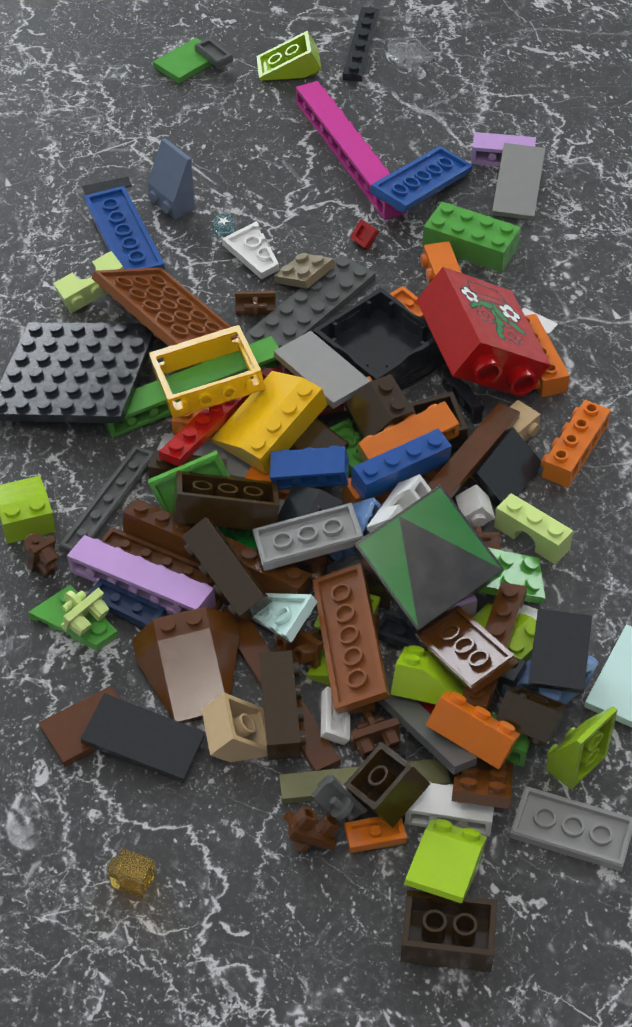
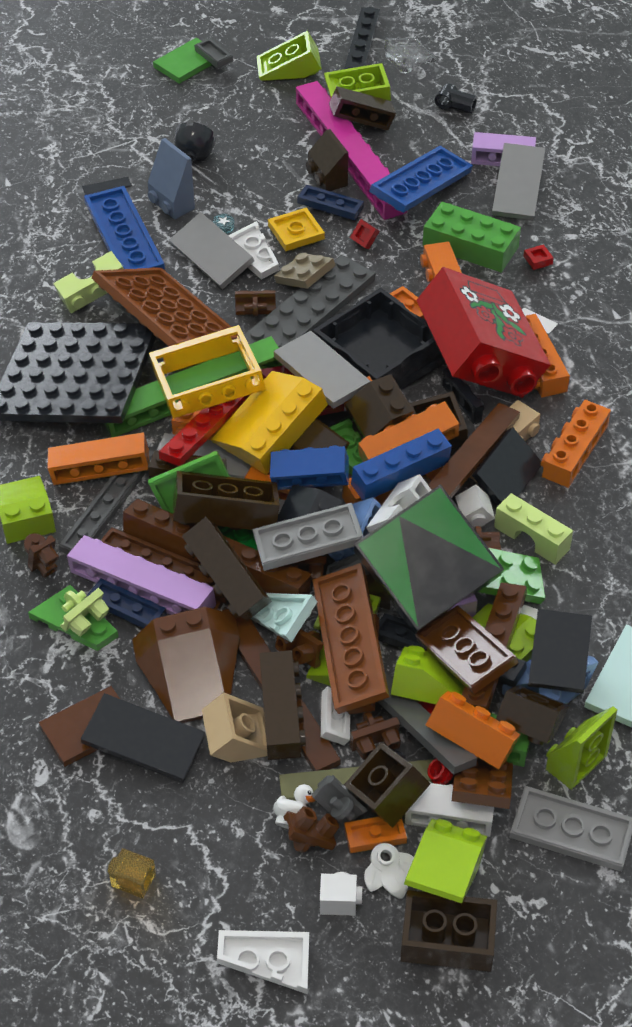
none -> orange brick [47,432,149,485]
none -> light grey tile [169,212,255,290]
none -> black cylinder [174,122,216,162]
none -> white wing [217,930,309,994]
none -> yellow plate [268,207,325,251]
none -> white animal [273,784,316,829]
none -> dark blue plate [297,184,364,220]
none -> dark brown slope [306,129,348,191]
none -> white brick [320,872,362,916]
none -> lime slope [324,63,391,101]
none -> dark brown brick [329,86,396,131]
none -> white plate [364,843,414,899]
none -> red plate [428,758,453,785]
none -> black piece [434,83,478,113]
none -> red plate [523,244,554,270]

